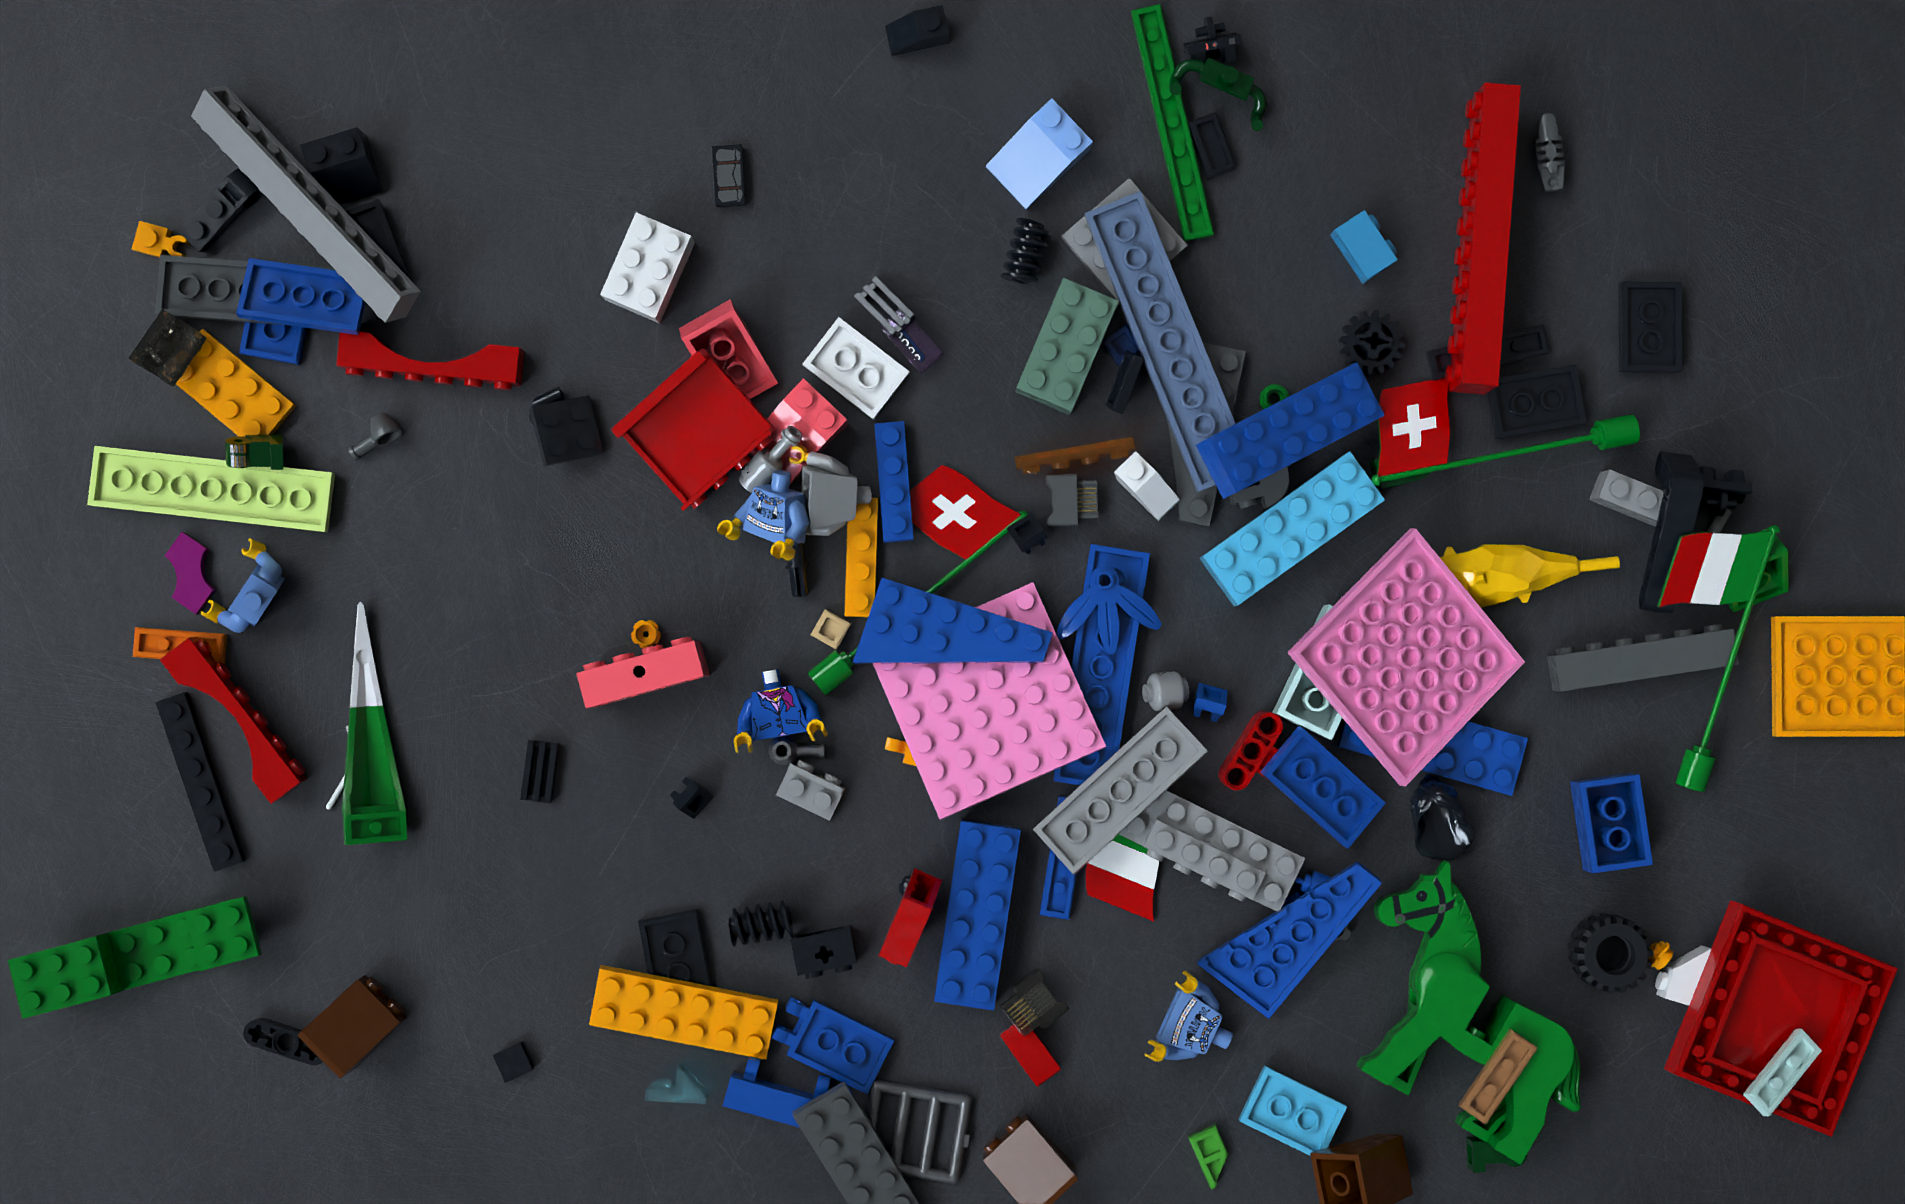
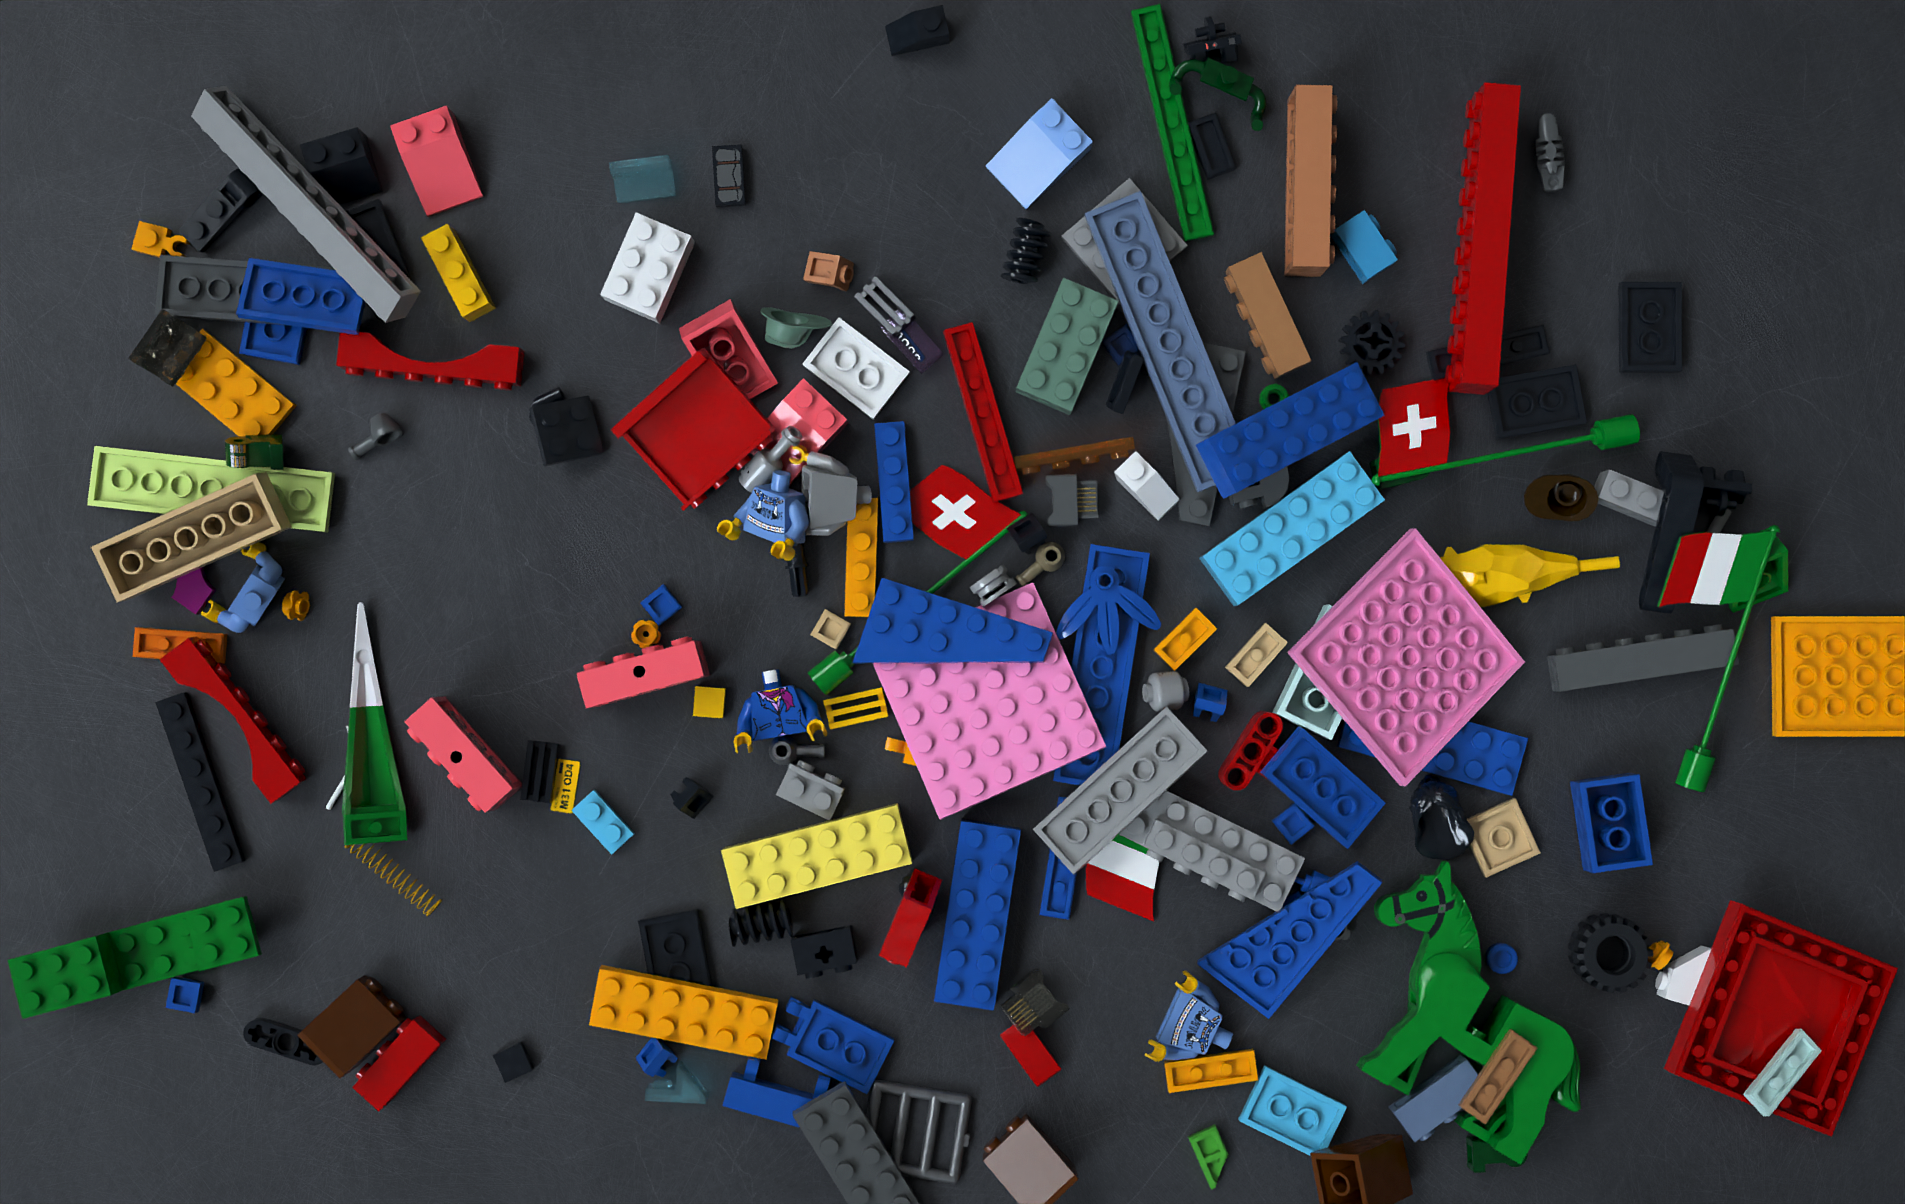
none -> tan brick [91,472,292,602]
none -> blue plate [165,977,204,1013]
none -> light orange plate [282,590,310,621]
none -> yellow piece [344,844,441,916]
none -> red brick [352,1015,446,1112]
none -> coral slope [390,105,484,217]
none -> coral brick [404,696,522,813]
none -> yellow brick [421,224,496,322]
none -> yellow sticker [551,759,580,813]
none -> medium azure plate [571,790,635,855]
none -> clear light blue panel [609,155,676,203]
none -> blue tile [636,1037,678,1077]
none -> blue tile [640,584,683,626]
none -> yellow tile [693,686,726,718]
none -> light yellow brick [721,803,913,909]
none -> sand green piece [760,307,832,348]
none -> nougat bracket [803,251,854,291]
none -> yellow tile [823,687,888,729]
none -> red plate [943,322,1023,503]
none -> light grey wheel [970,564,1017,607]
none -> dark tan bar [1014,542,1065,587]
none -> light orange plate [1153,608,1217,671]
none -> light orange plate [1164,1048,1258,1093]
none -> medium nougat brick [1224,252,1311,379]
none -> tan plate [1225,623,1288,687]
none -> blue tile [1271,803,1314,845]
none -> nougat brick [1284,85,1337,277]
none -> sand blue brick [1388,1054,1478,1142]
none -> tan tile [1467,798,1541,878]
none -> blue tile [1485,943,1518,974]
none -> dark brown piece [1524,474,1598,521]

